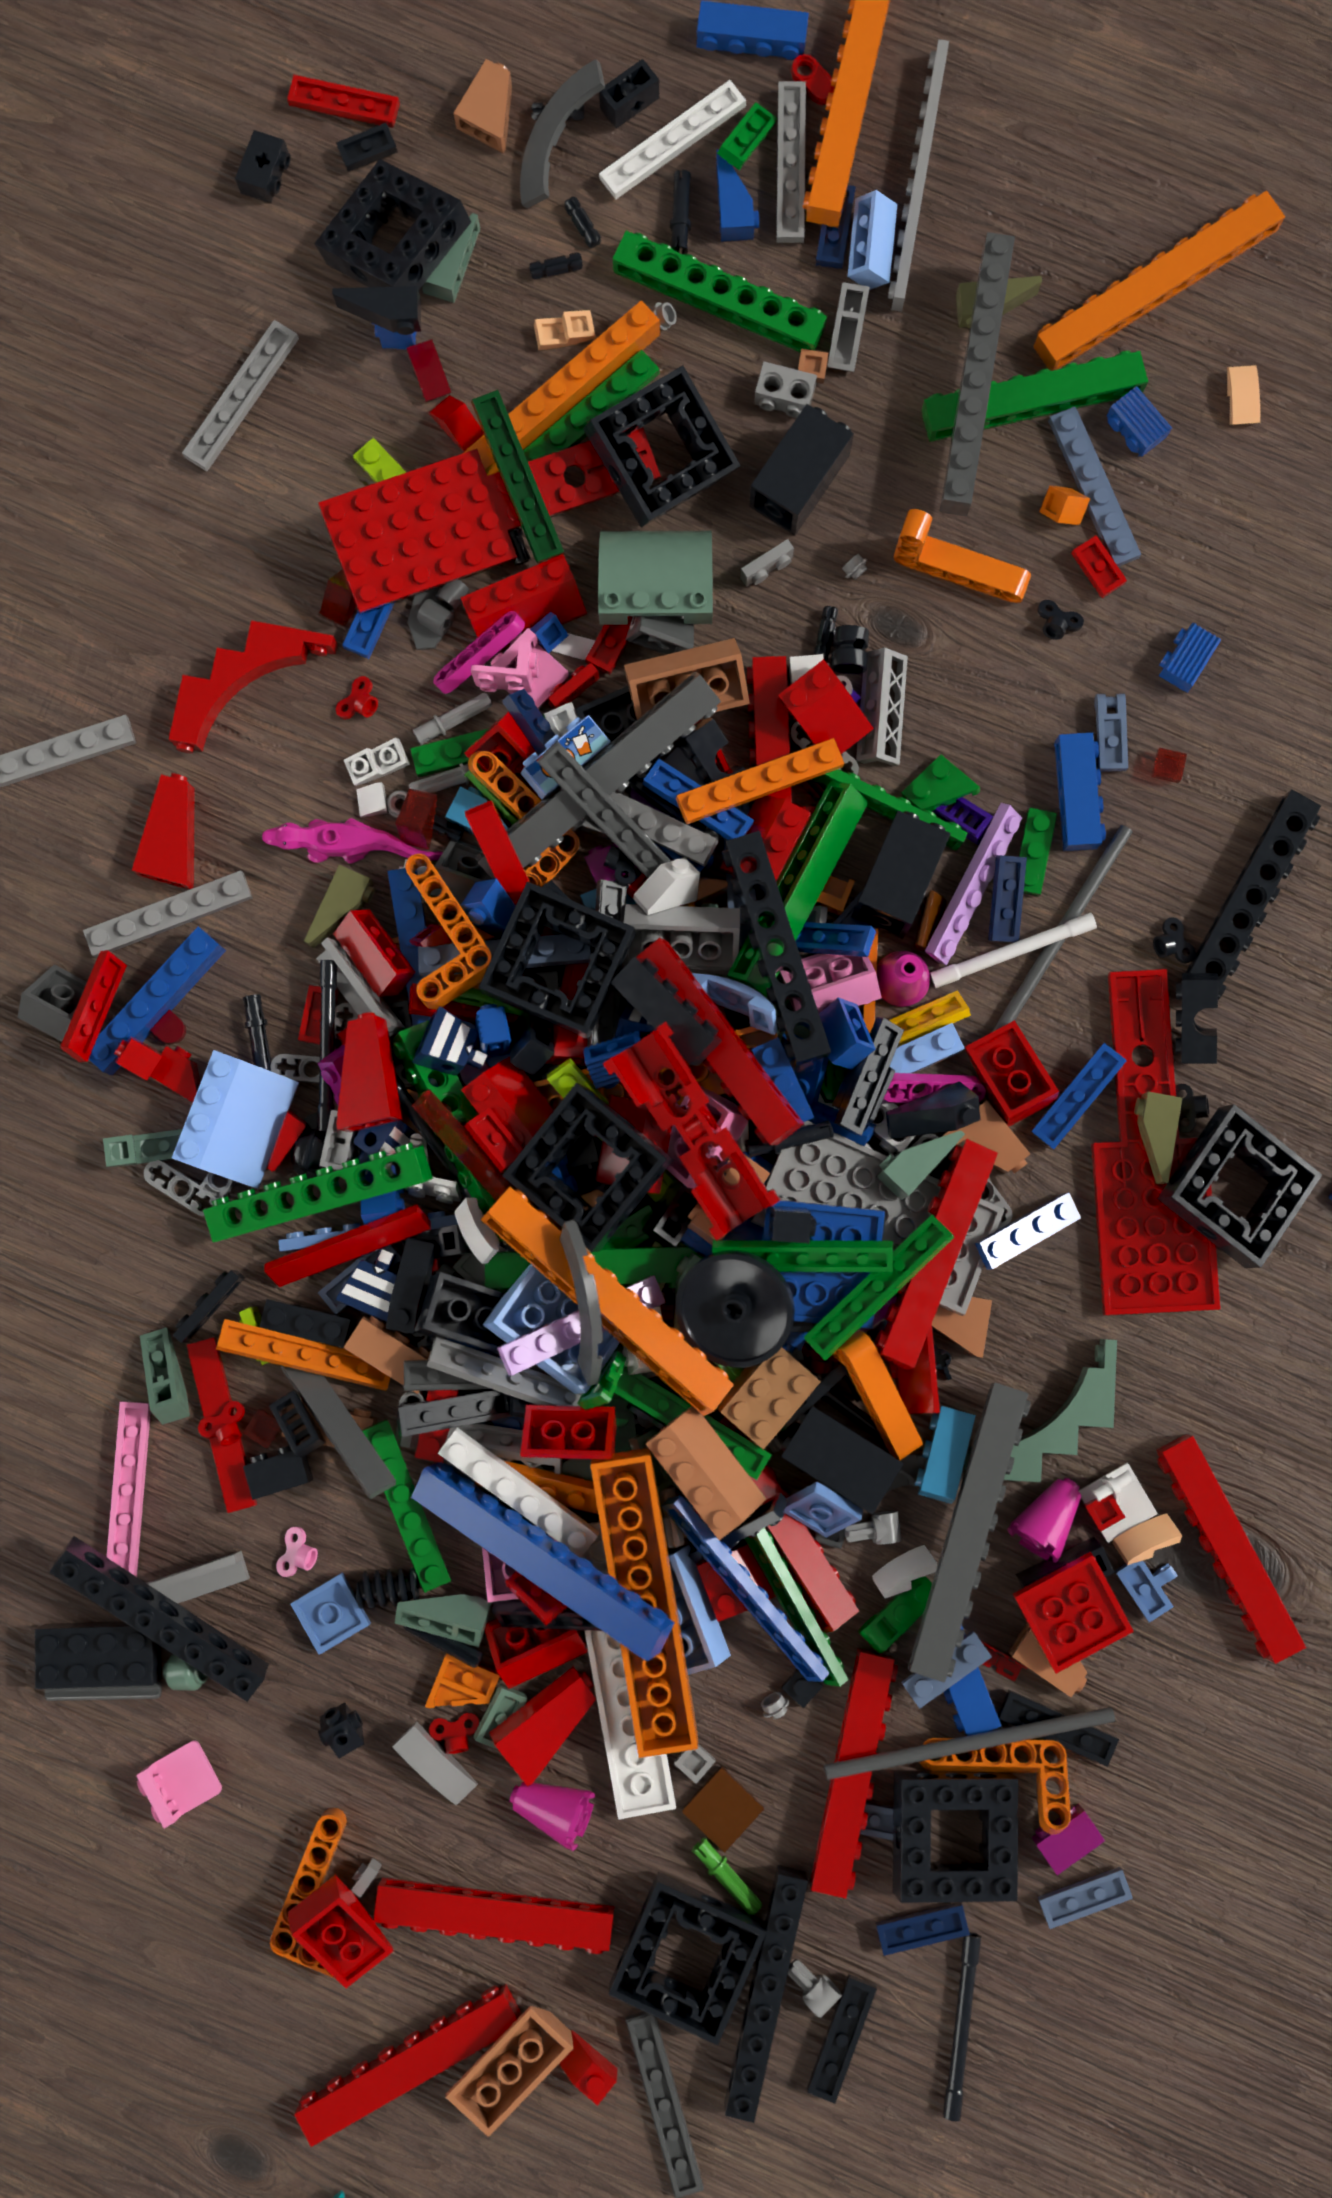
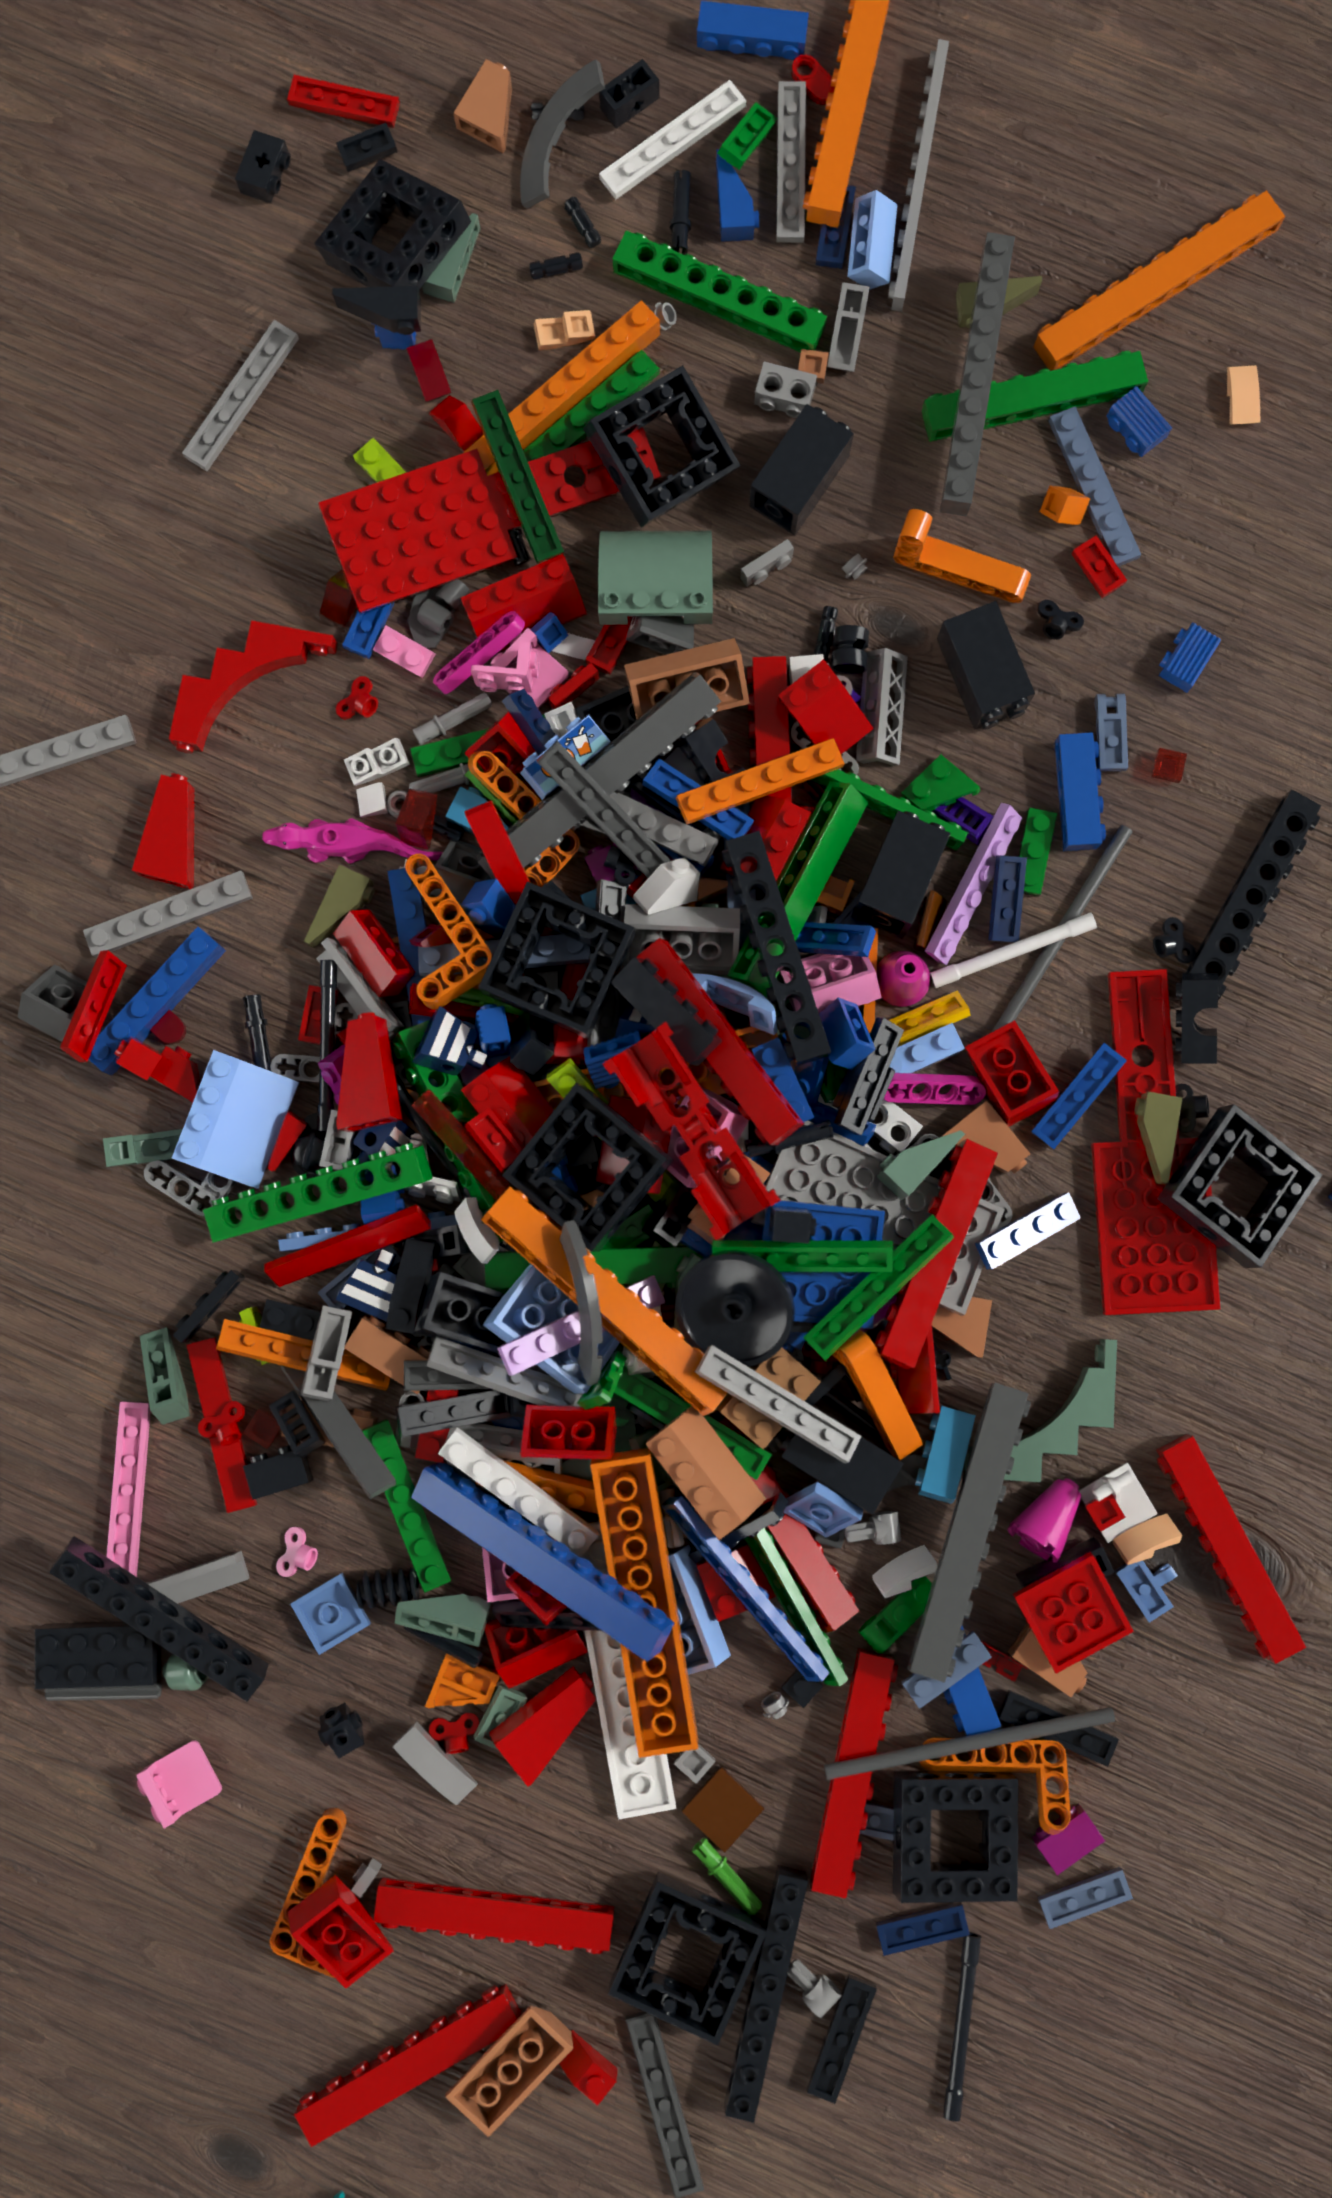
dark pink cone [510,1782,595,1851] -> none
black slope [885,1081,981,1139] -> none
none -> light grey slope [300,1306,352,1402]
none -> bright pink plate [373,626,436,678]
none -> light grey plate [695,1345,861,1463]
none -> black brick [937,601,1035,730]

